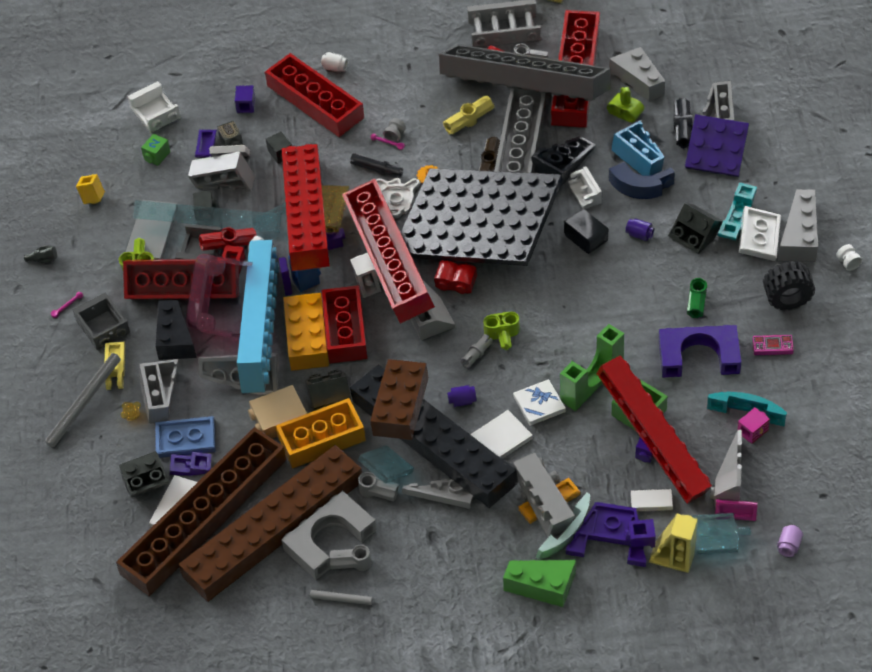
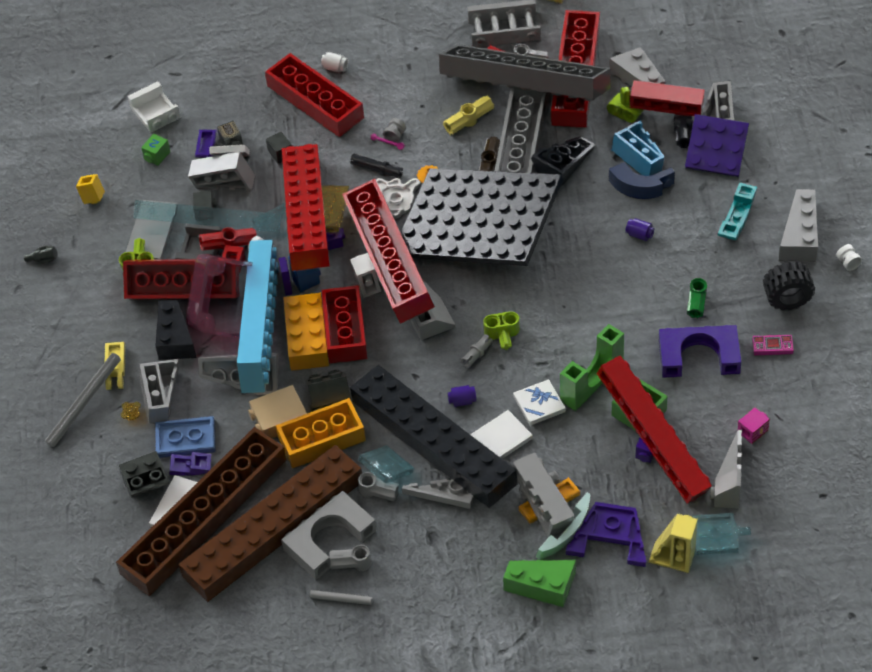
dark pink hinge [51,292,83,318] -> none
dark grey window [72,292,130,350] -> none
dark purple brick [235,85,255,113] -> none
reddish brown brick [370,359,429,440] -> none
red brick [434,261,477,294] -> none
black piece [564,209,609,254] -> none
white hinge [568,167,602,209] -> none
dark purple brick [624,519,656,548] -> none
white tile [630,489,673,511] -> none
pearl dark grey slope [668,203,723,254] -> none
teal slope [707,392,787,427] -> none
dark pink tile [715,499,758,521] -> none
white tile [739,206,781,261] -> none
lavender brick [778,525,803,557] -> none
none -> brick [630,80,705,117]

